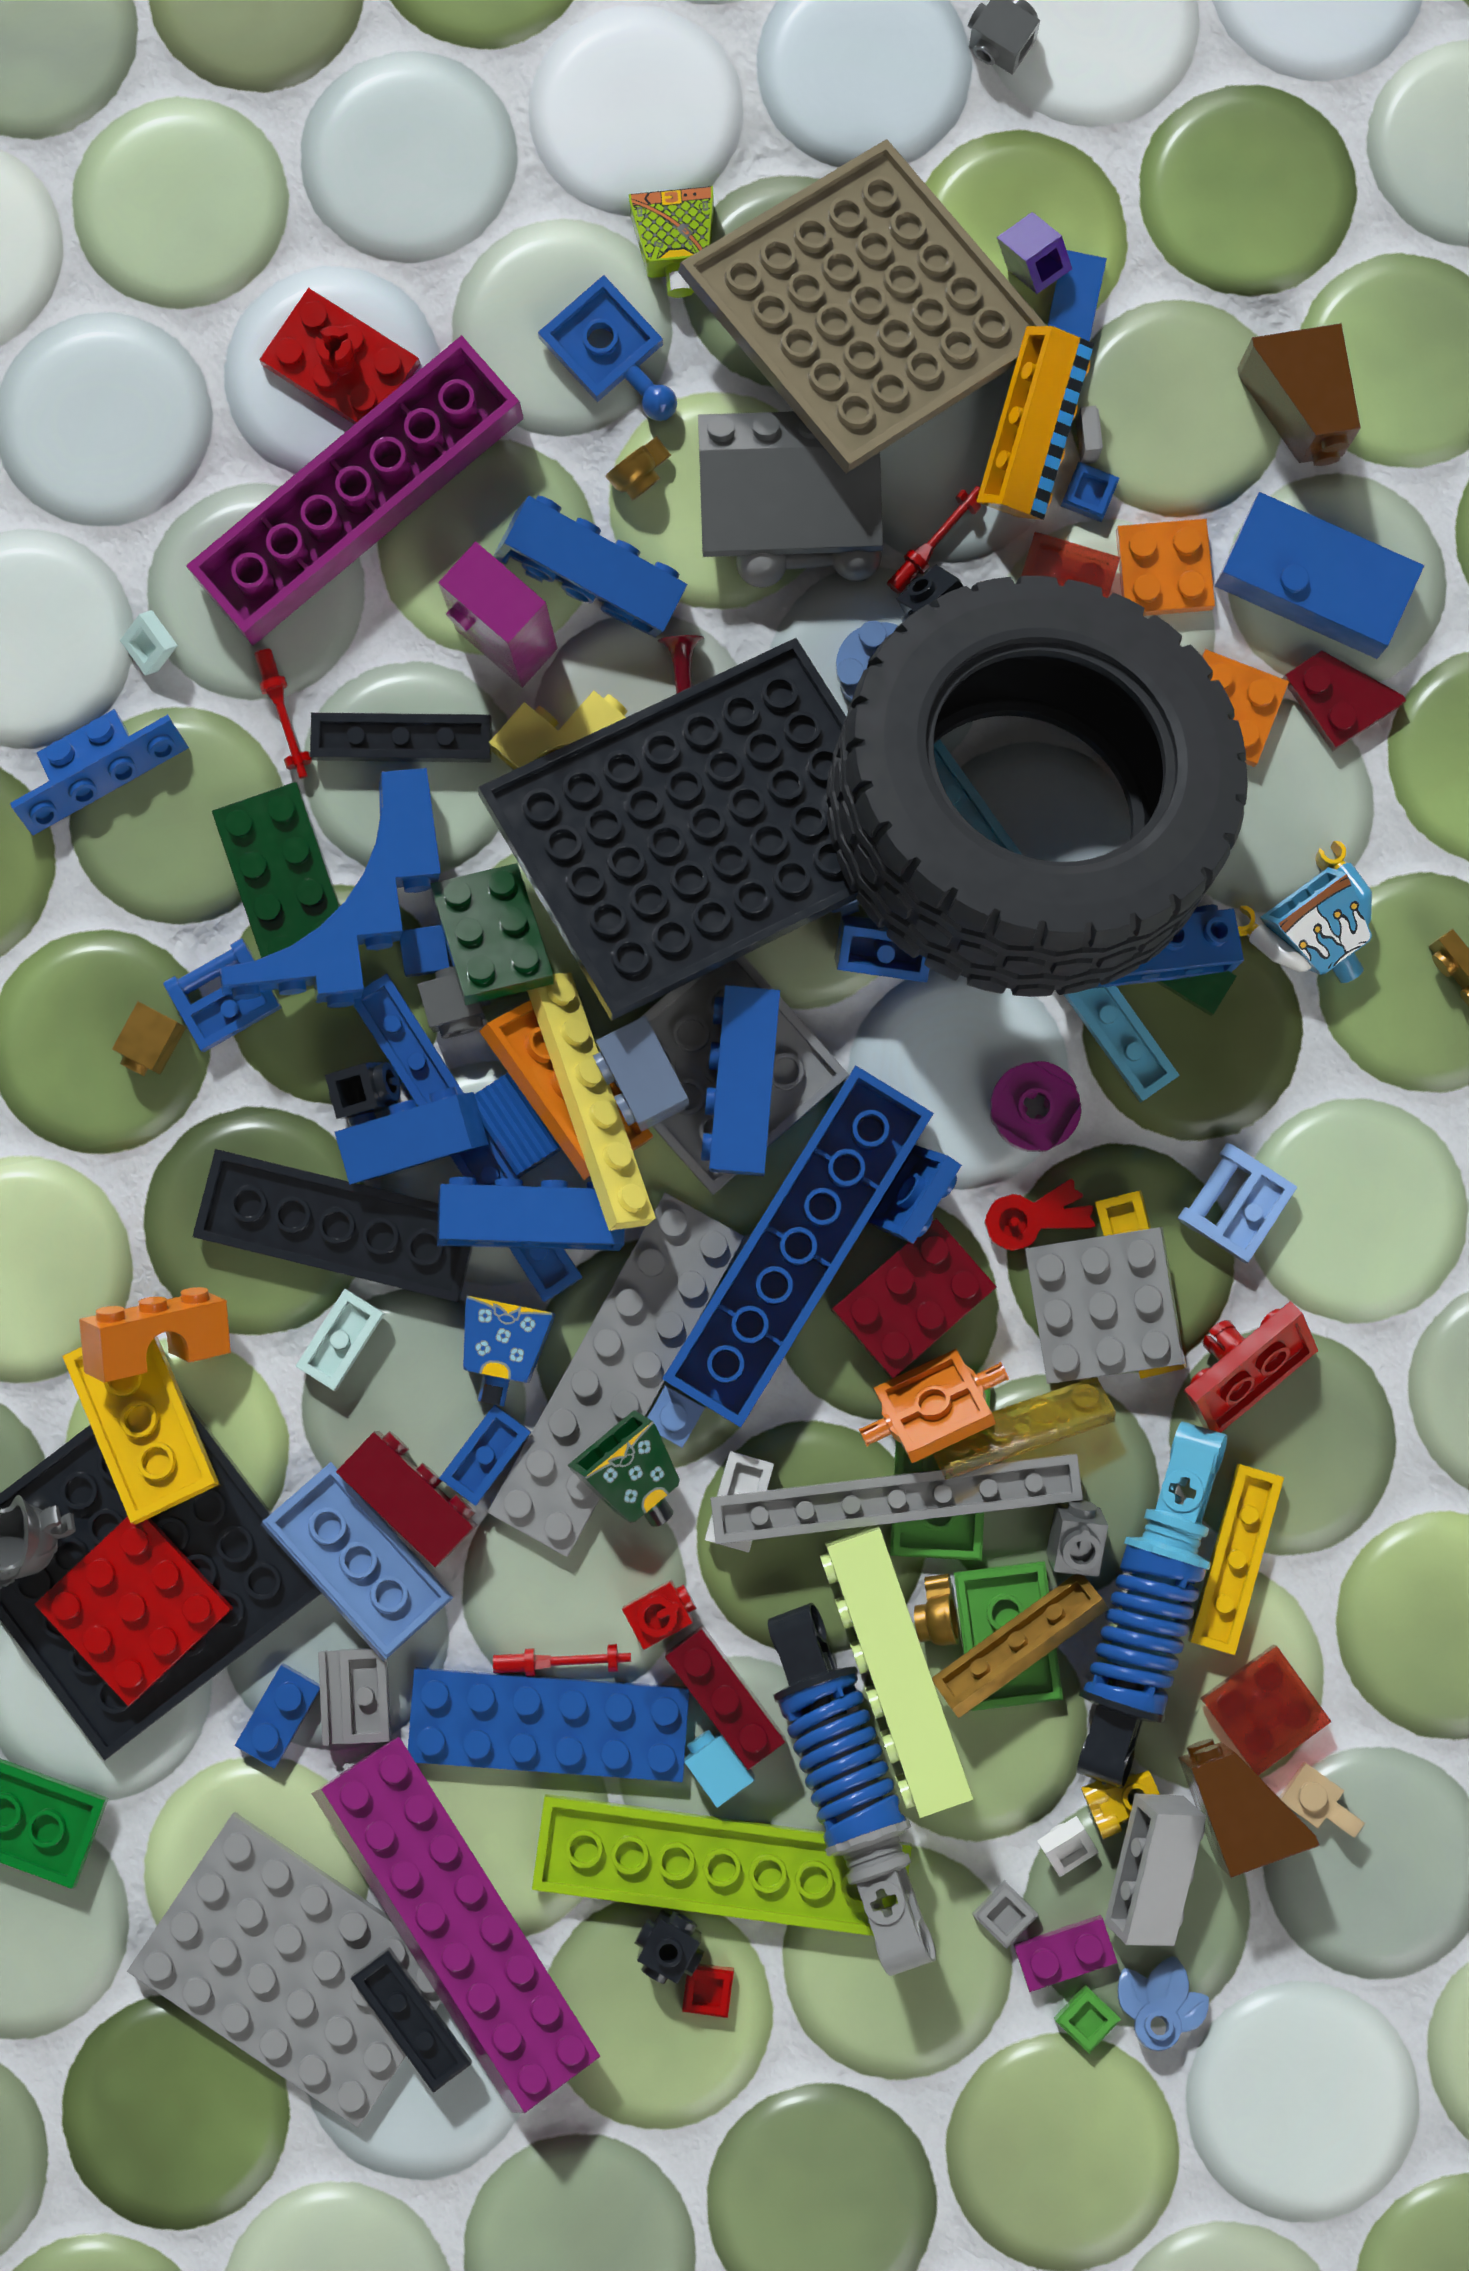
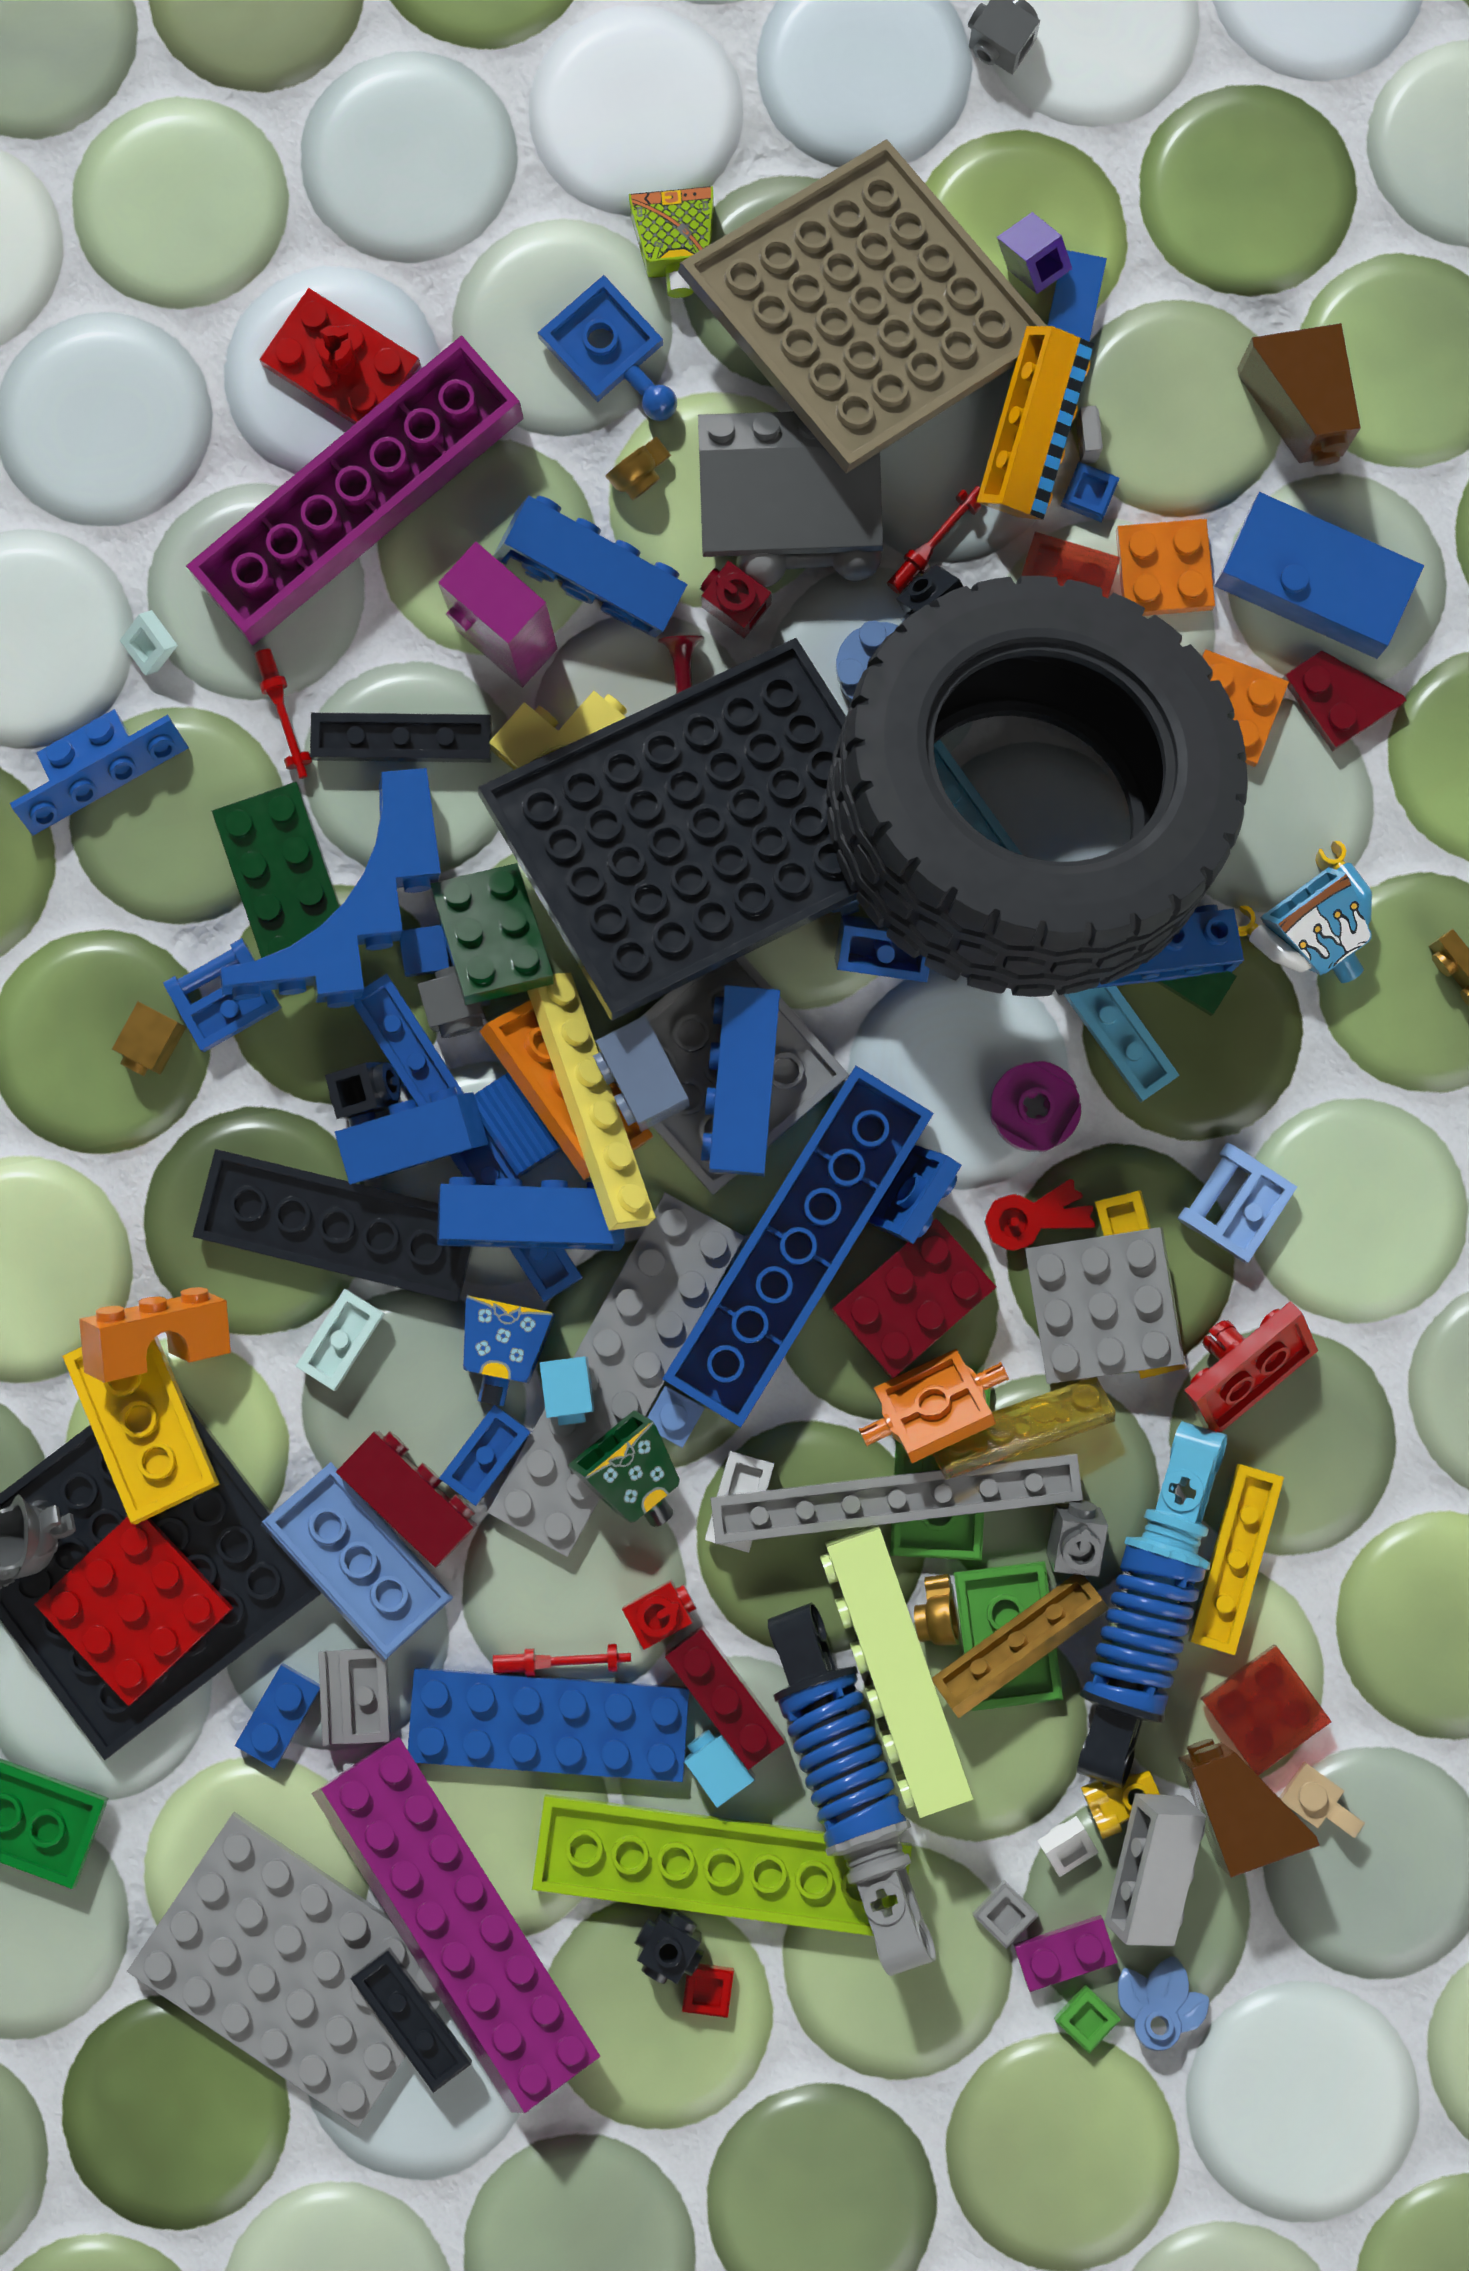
none -> medium azure brick [539,1356,595,1426]
none -> dark red brick [700,561,772,639]

